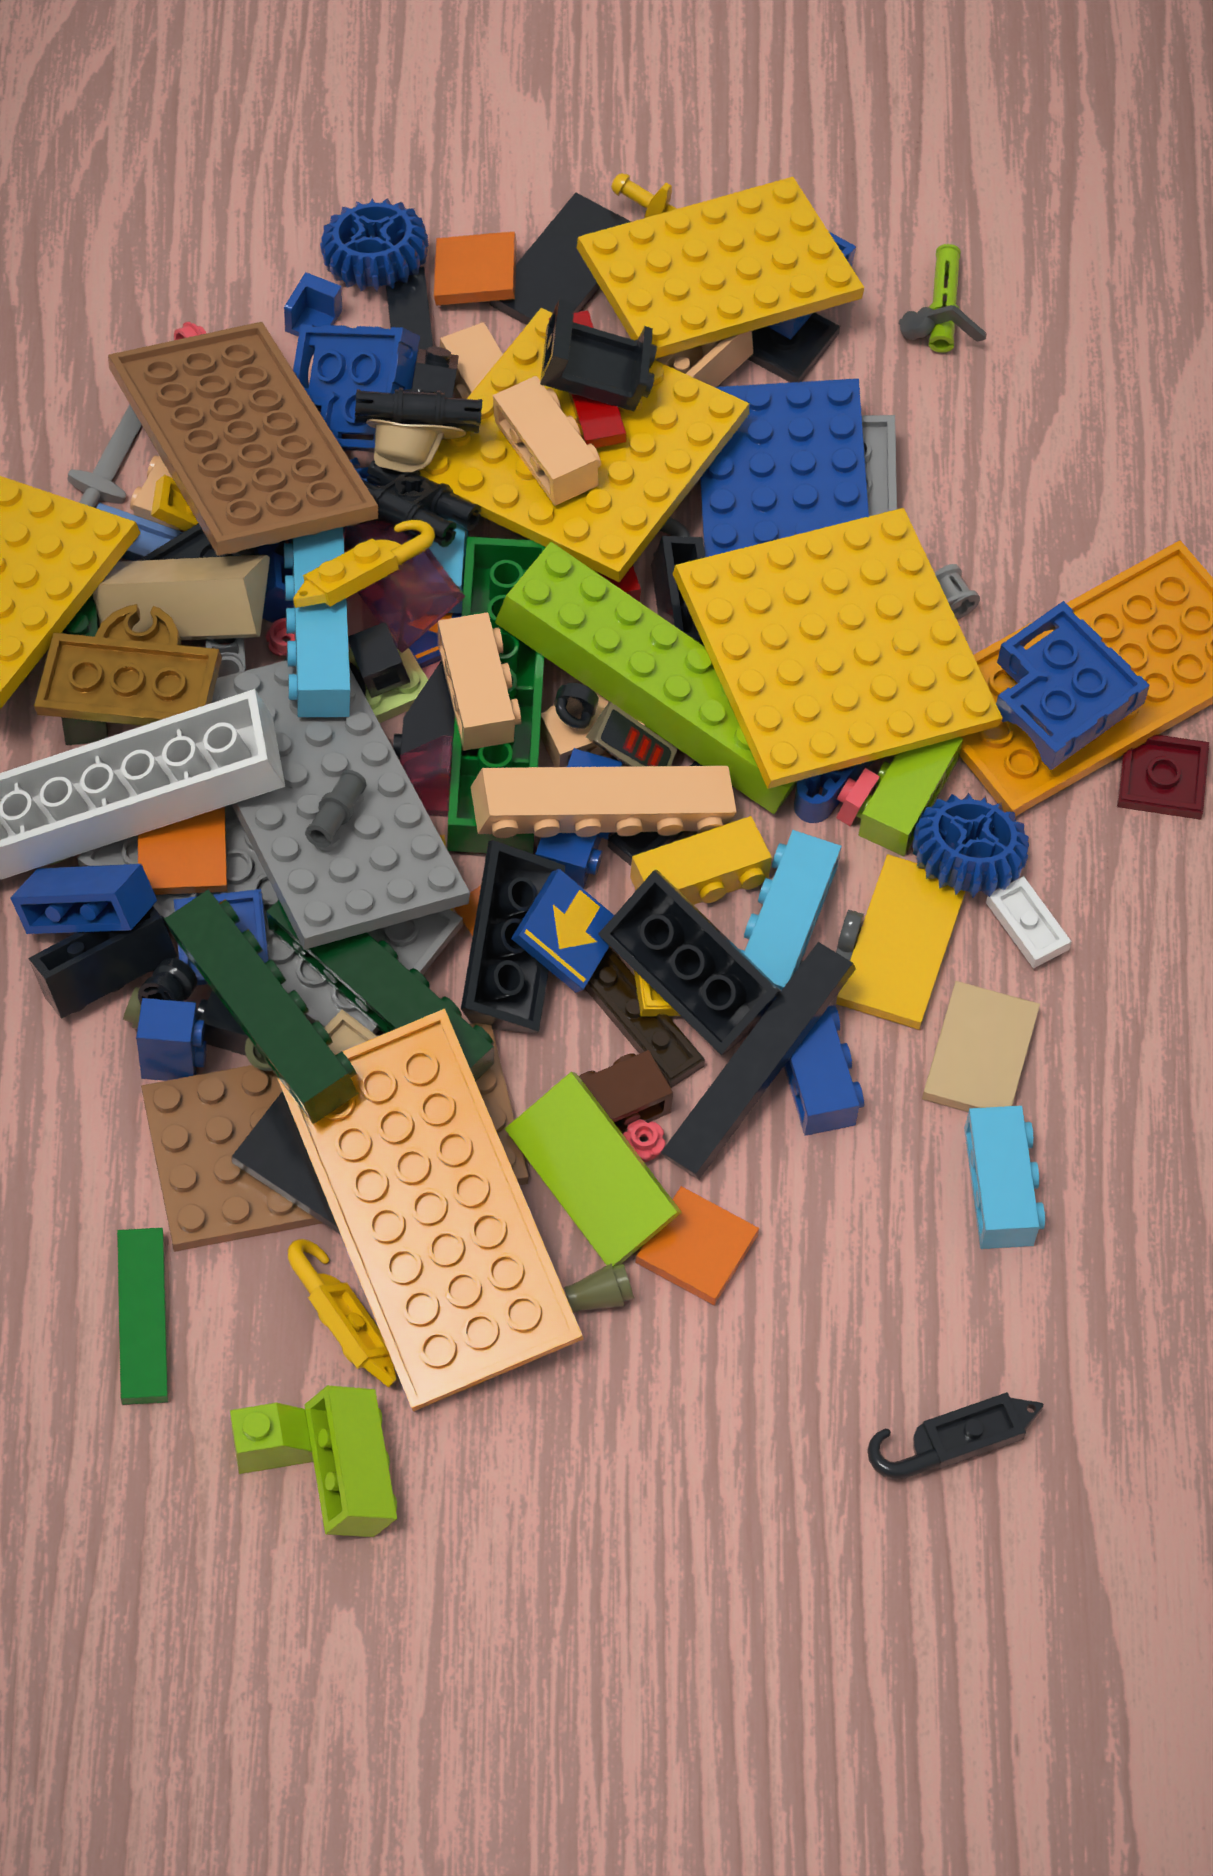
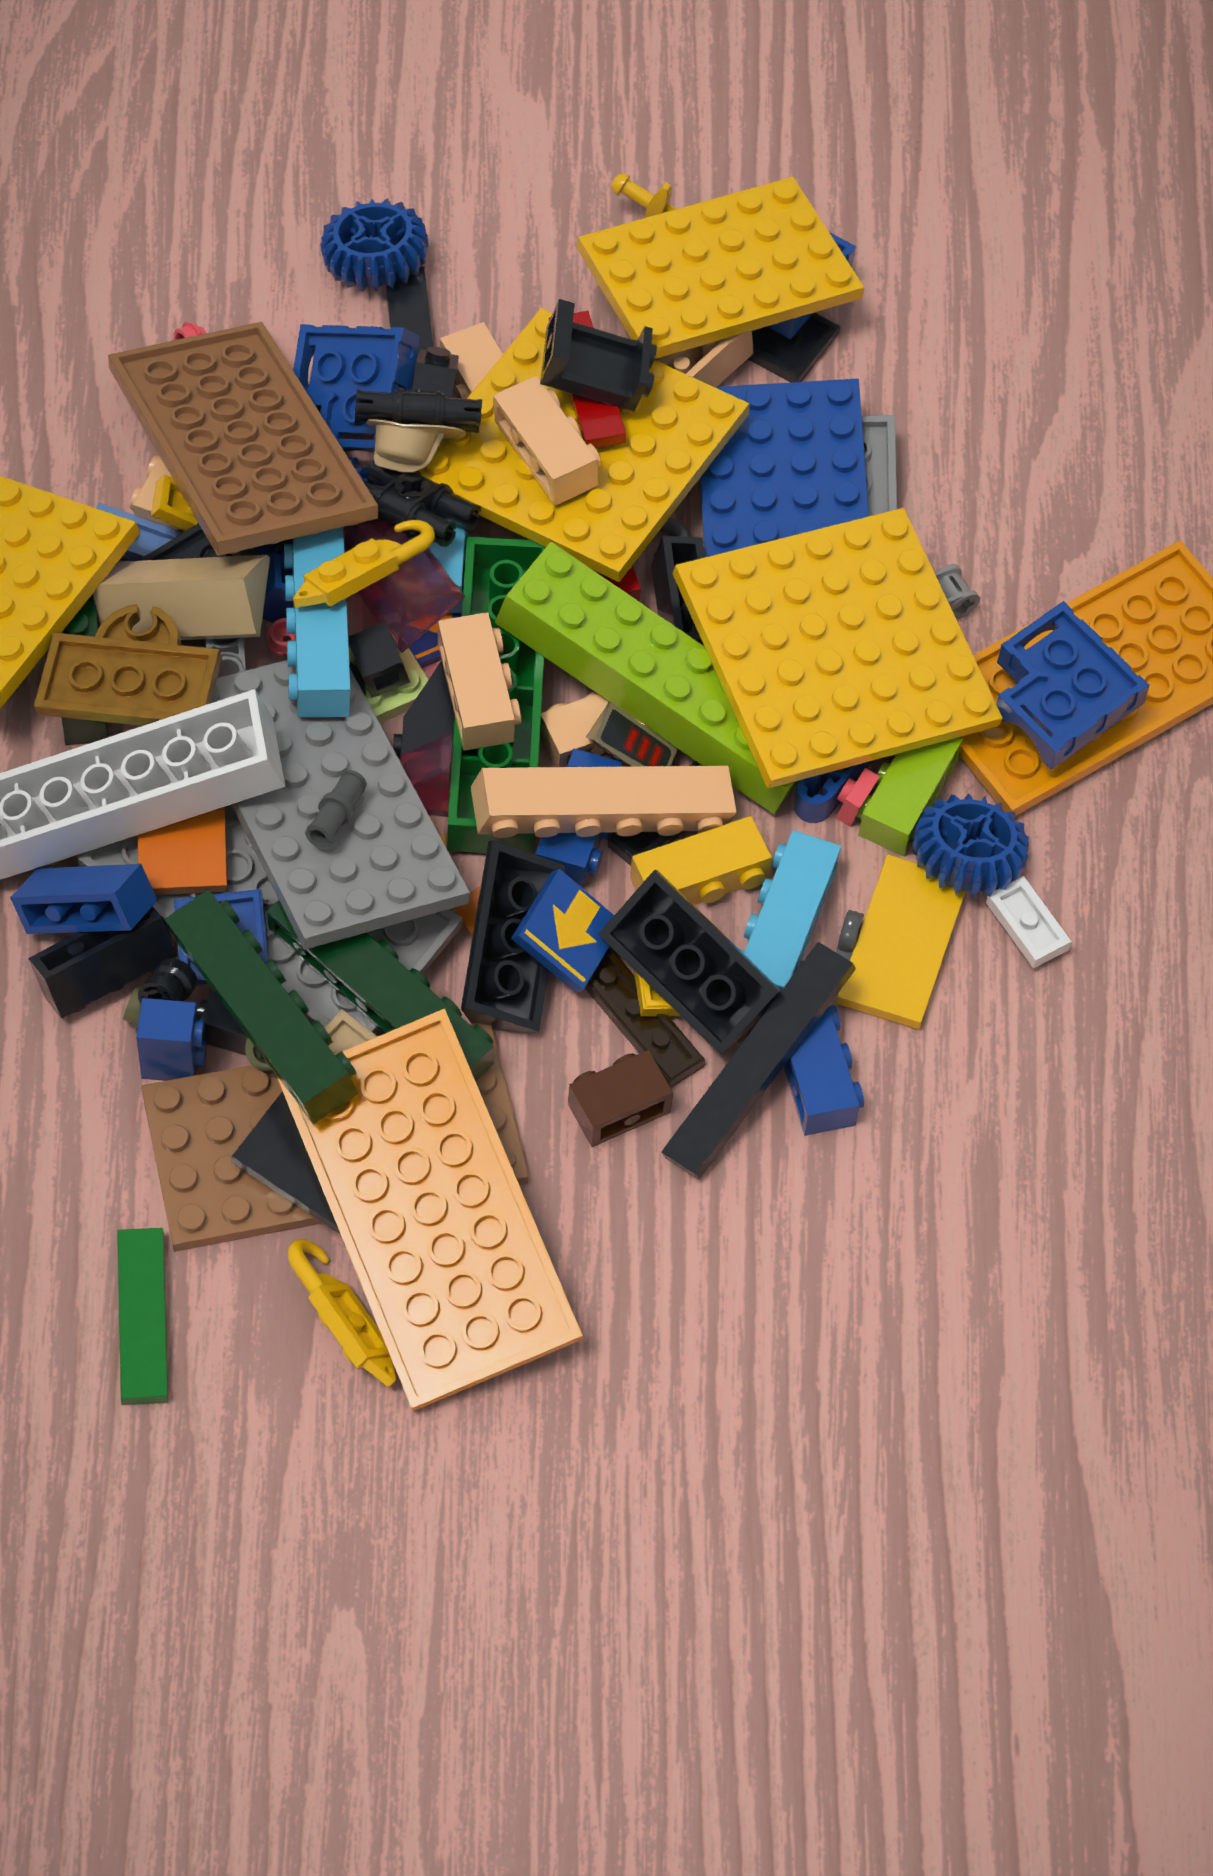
light grey sword [67,405,142,508] -> none
lime slope [230,1403,313,1474] -> none
blue panel [284,272,342,337] -> none
lime brick [304,1385,397,1537] -> none
orange tile [434,231,517,306] -> none
black tile [489,192,631,325] -> none
lime tile [505,1072,682,1267] -> none
black tile [554,683,599,729] -> none
olive cone [564,1263,634,1313] -> none
coral plate [623,1119,666,1162] -> none
orange tile [635,1186,759,1305] -> none
black plate [867,1392,1043,1479] -> none
dark grey piece [898,305,987,341] -> none
tan tile [922,981,1040,1112] -> none
lime pin [929,244,961,353] -> none
medium azure brick [964,1106,1045,1249] -> none
dark red tile [1117,735,1210,820] -> none

